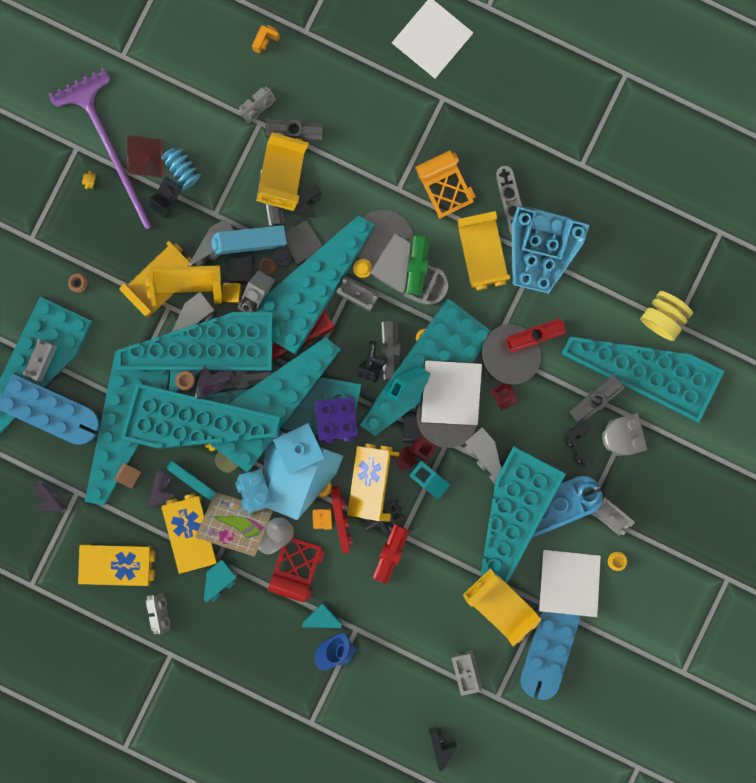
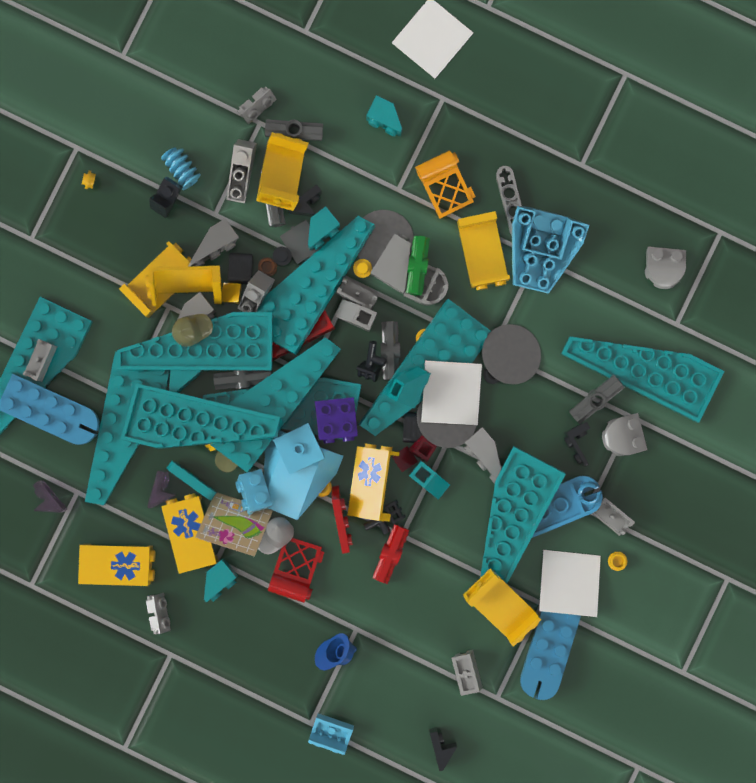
medium lavender piece [49,68,152,229] -> none
medium nougat plate [68,273,88,293] -> none
medium nougat tile [114,463,141,489] -> none
clear red piece [127,135,163,178] -> none
medium nougat tile [175,371,196,391] -> none
clear purple slope [195,365,233,400] -> none
medium azure brick [211,225,287,255] -> none
light orange bracket [252,25,280,54] -> none
teal slope [302,602,342,628] -> none
light orange bracket [312,509,333,530] -> none
dark red slope [491,383,518,411] -> none
red piece [506,318,565,353] -> none
light yellow wheel [640,291,693,341] -> none
none -> olive piece [172,314,213,347]
none -> light grey slope [226,139,257,203]
none -> teal slope [308,206,340,251]
none -> medium azure bracket [308,713,354,755]
none -> light grey slope [335,299,377,332]
none -> teal slope [366,95,402,137]
none -> light grey slope [645,247,686,289]

